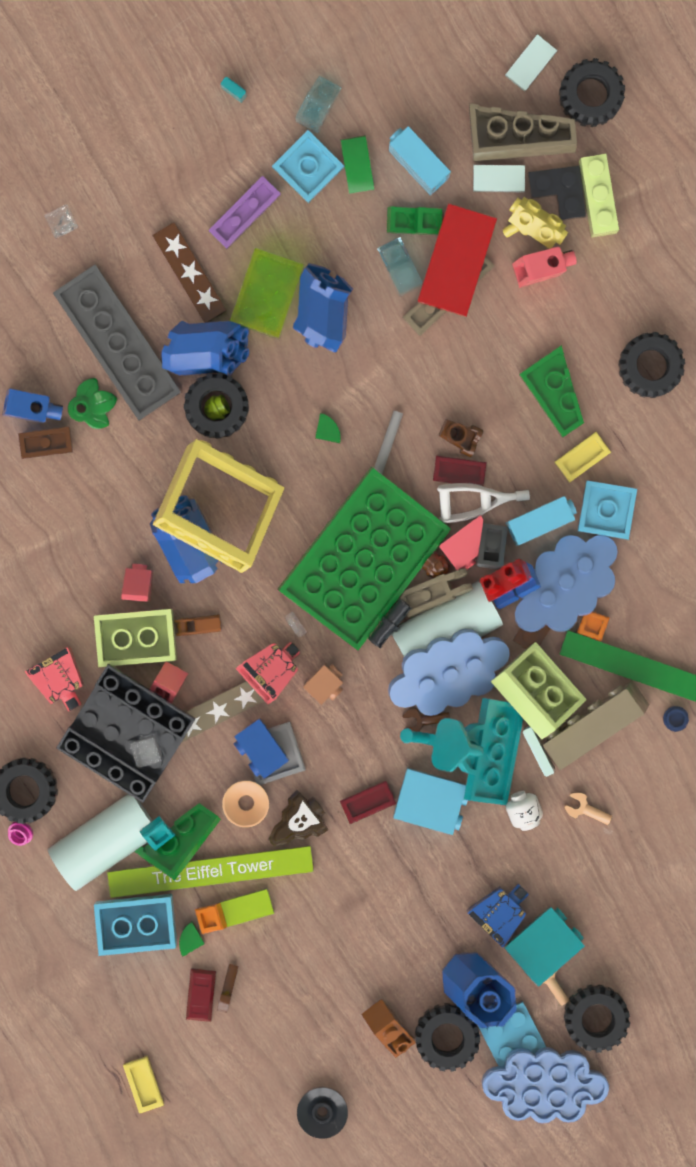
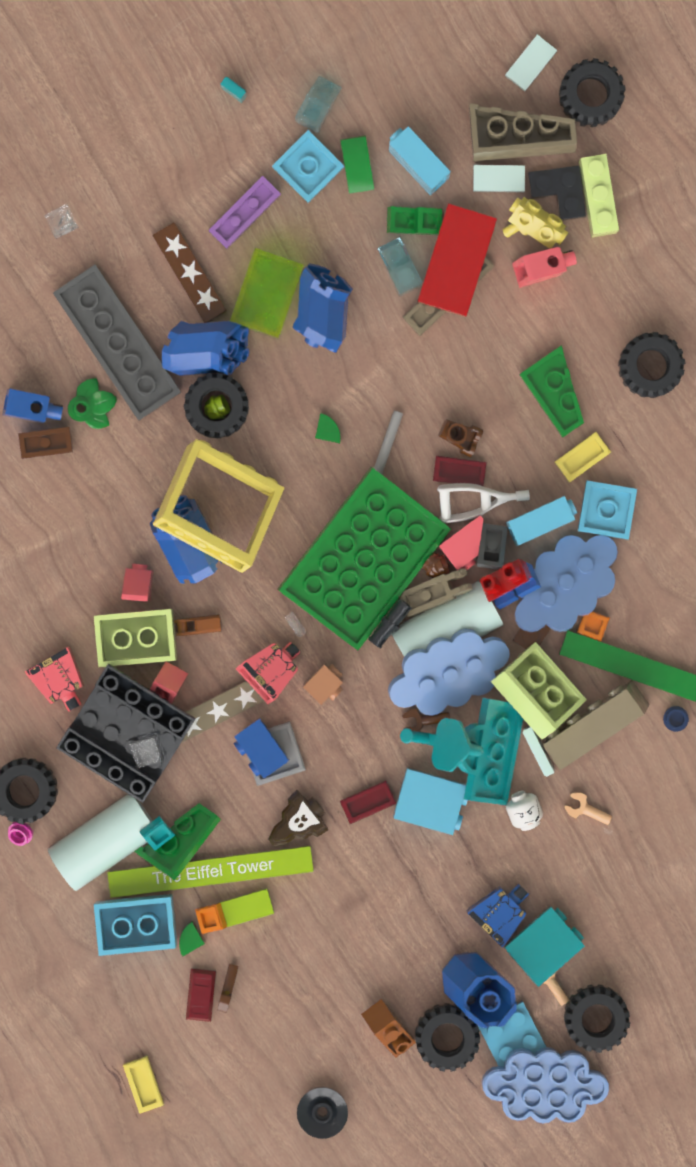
light nougat piece [222,781,269,827] -> none

